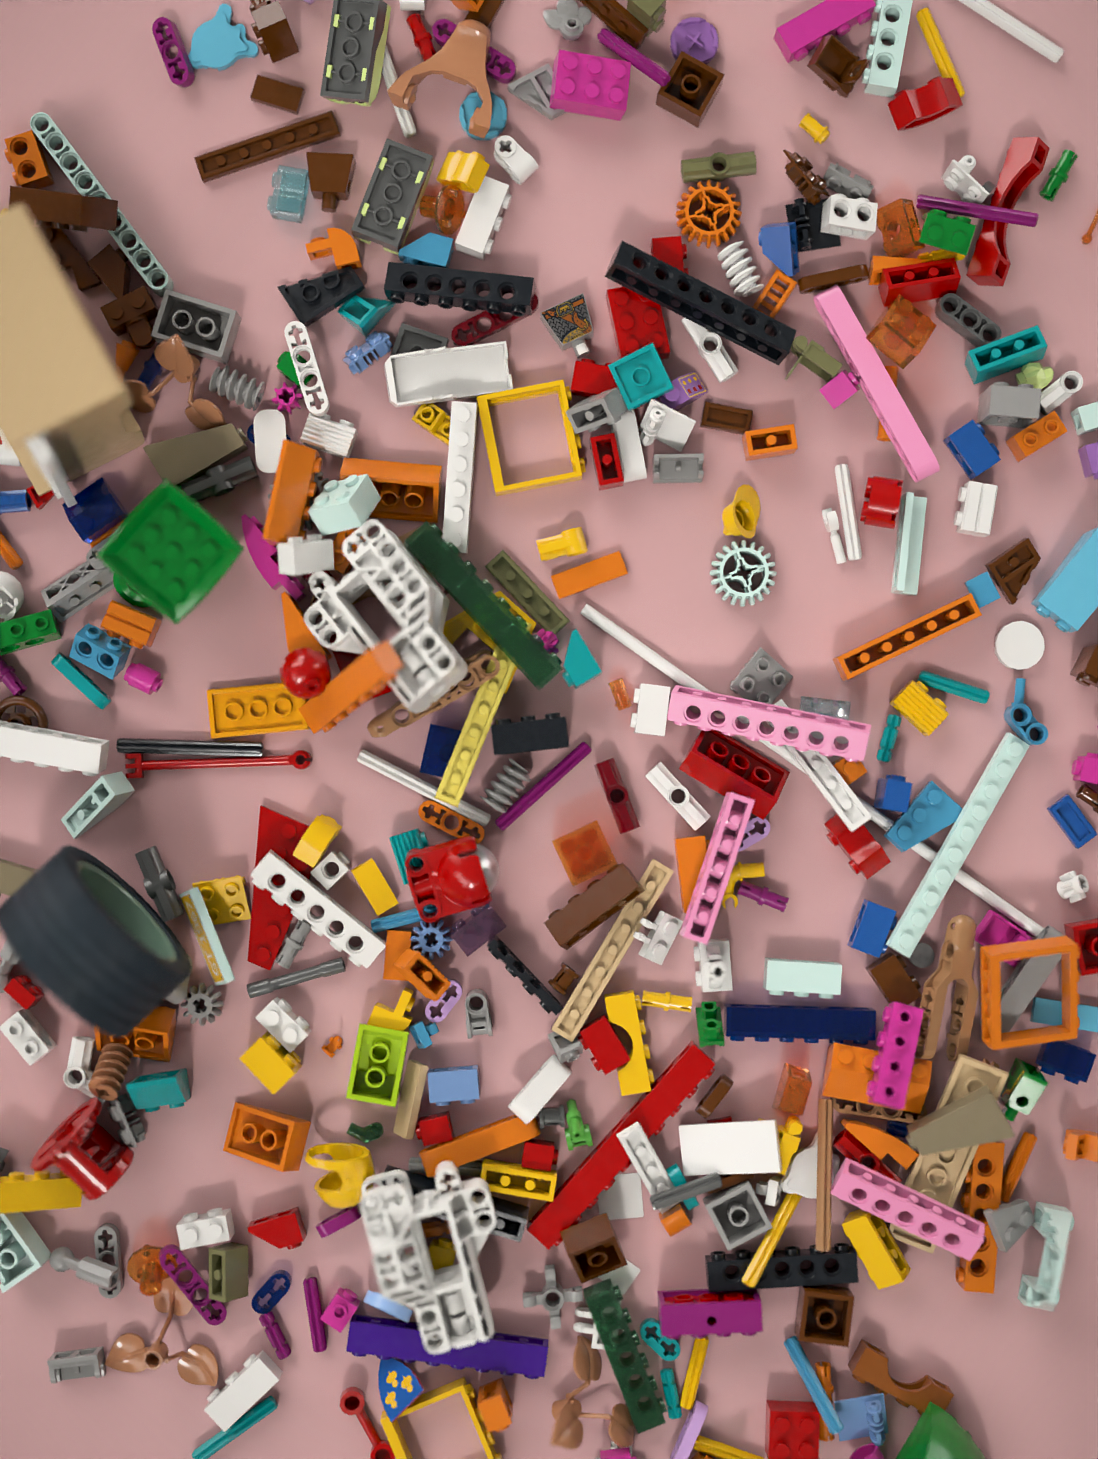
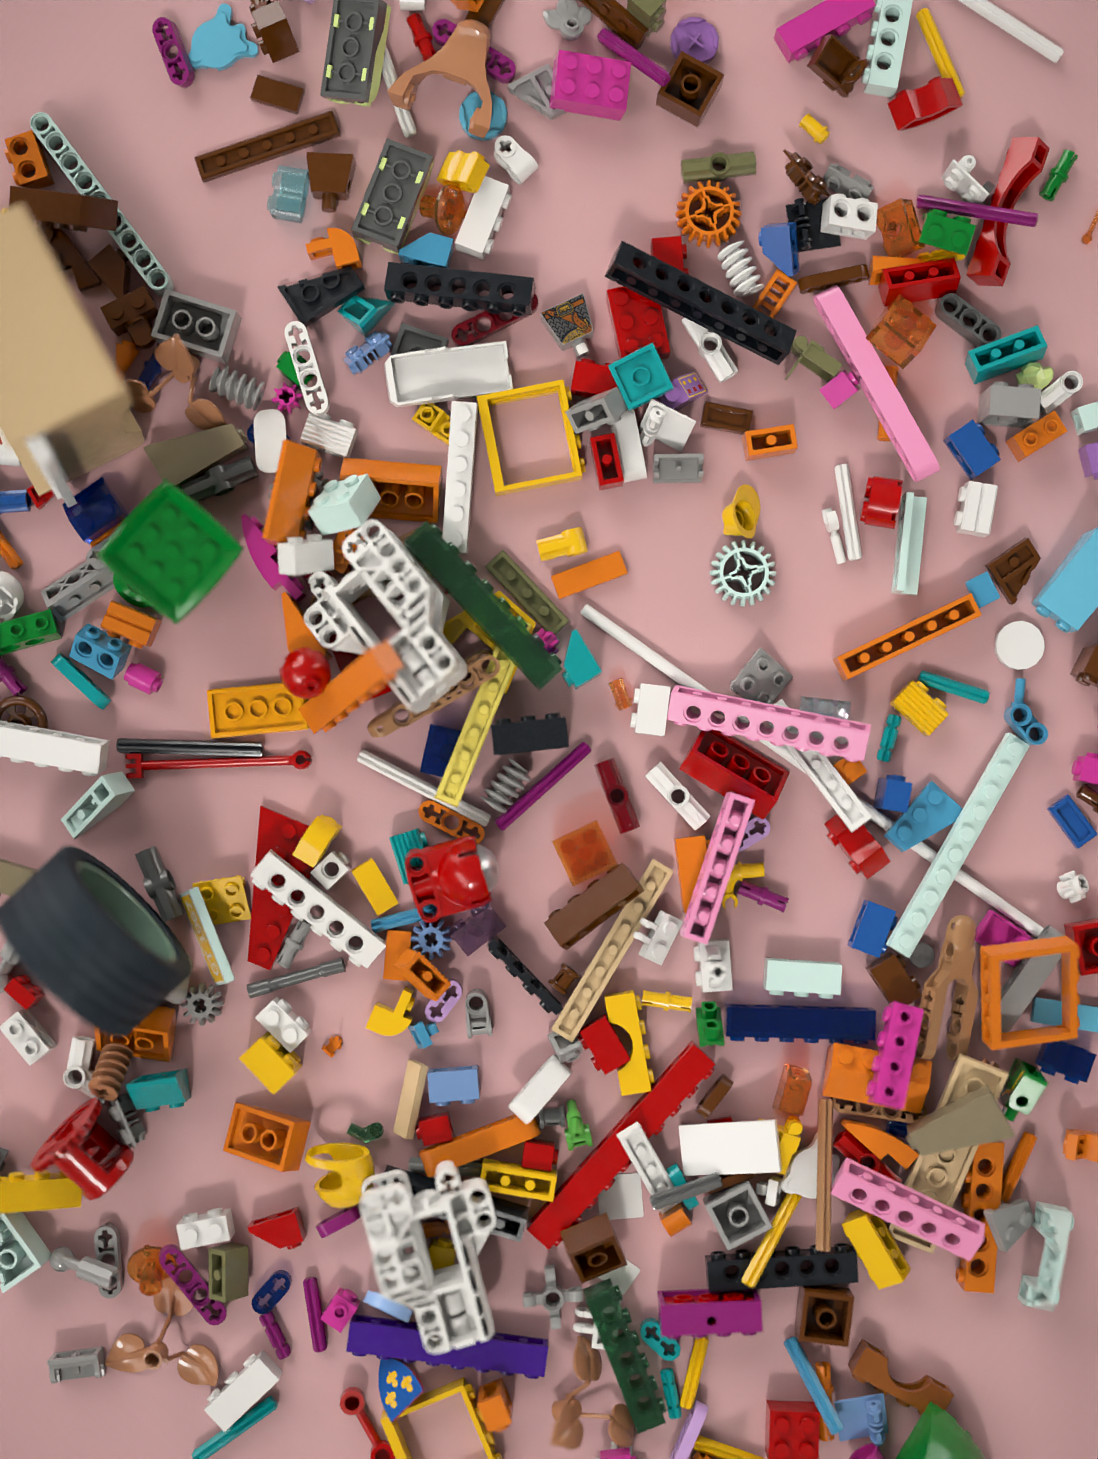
lime slope [346,1023,409,1107] -> none

